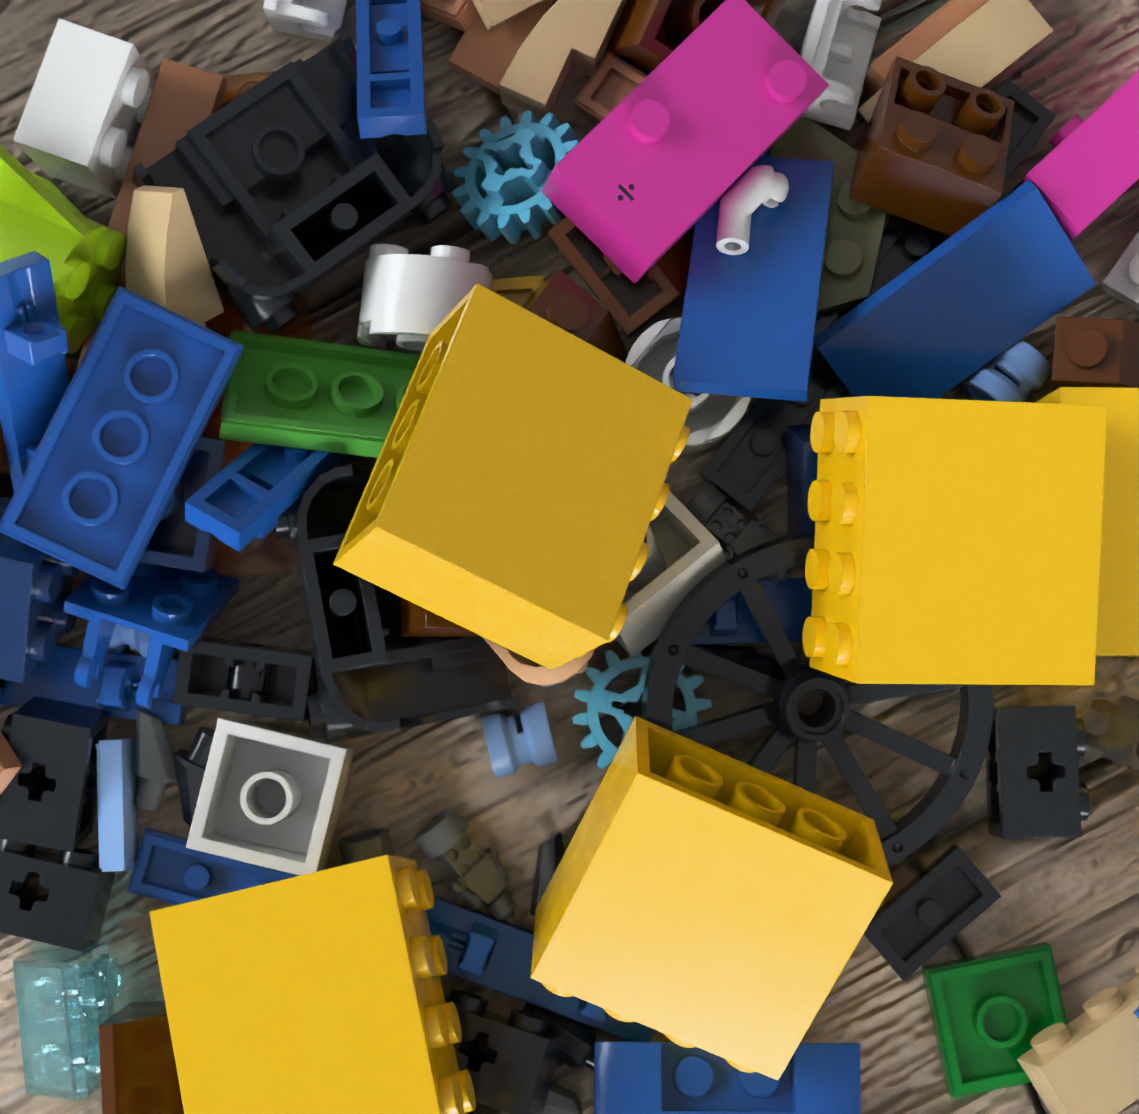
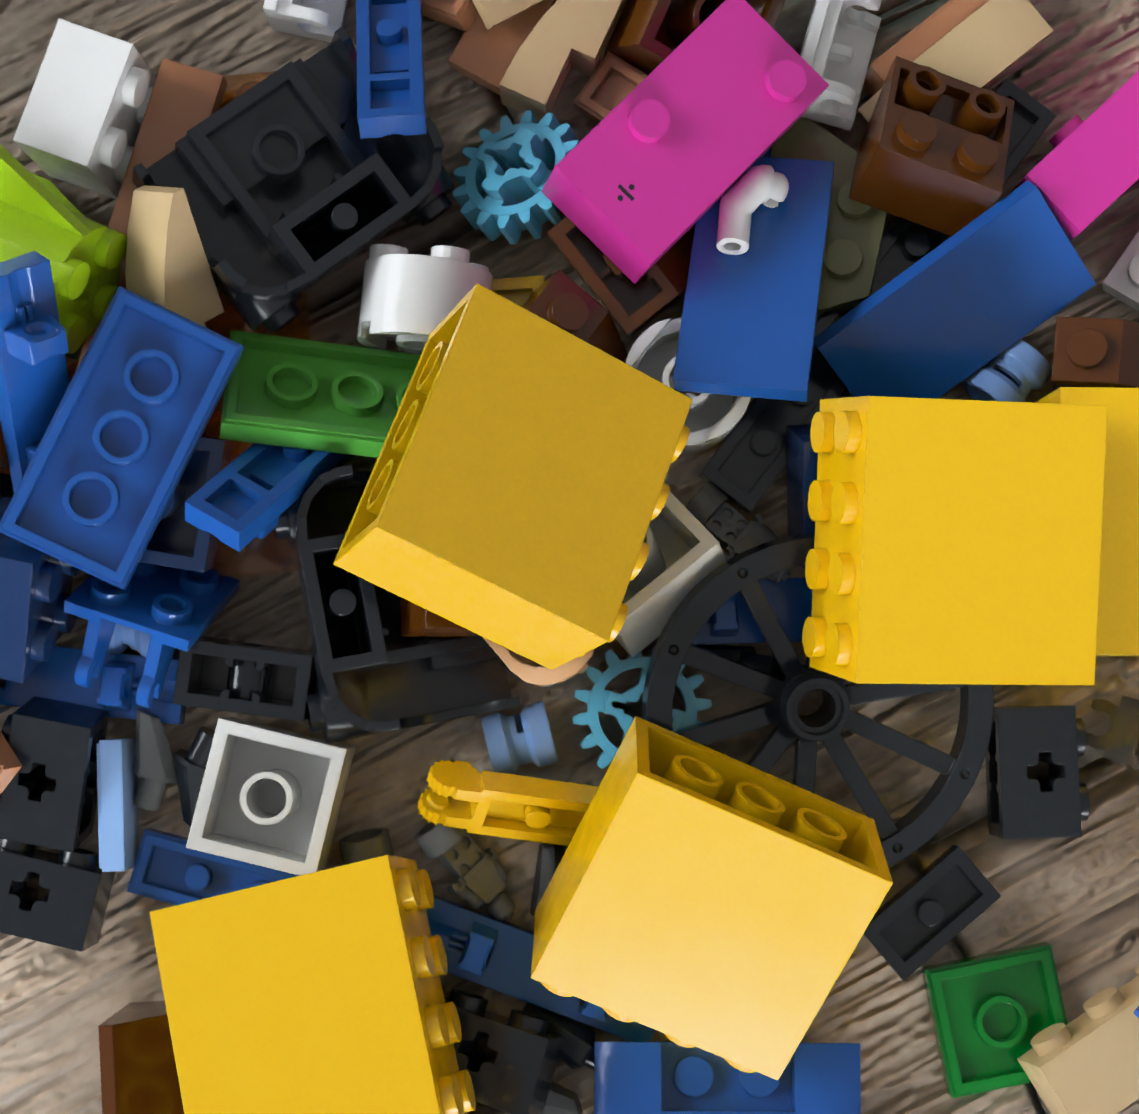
clear light blue slope [13,942,121,1100] -> none
none -> yellow hinge [417,759,599,846]

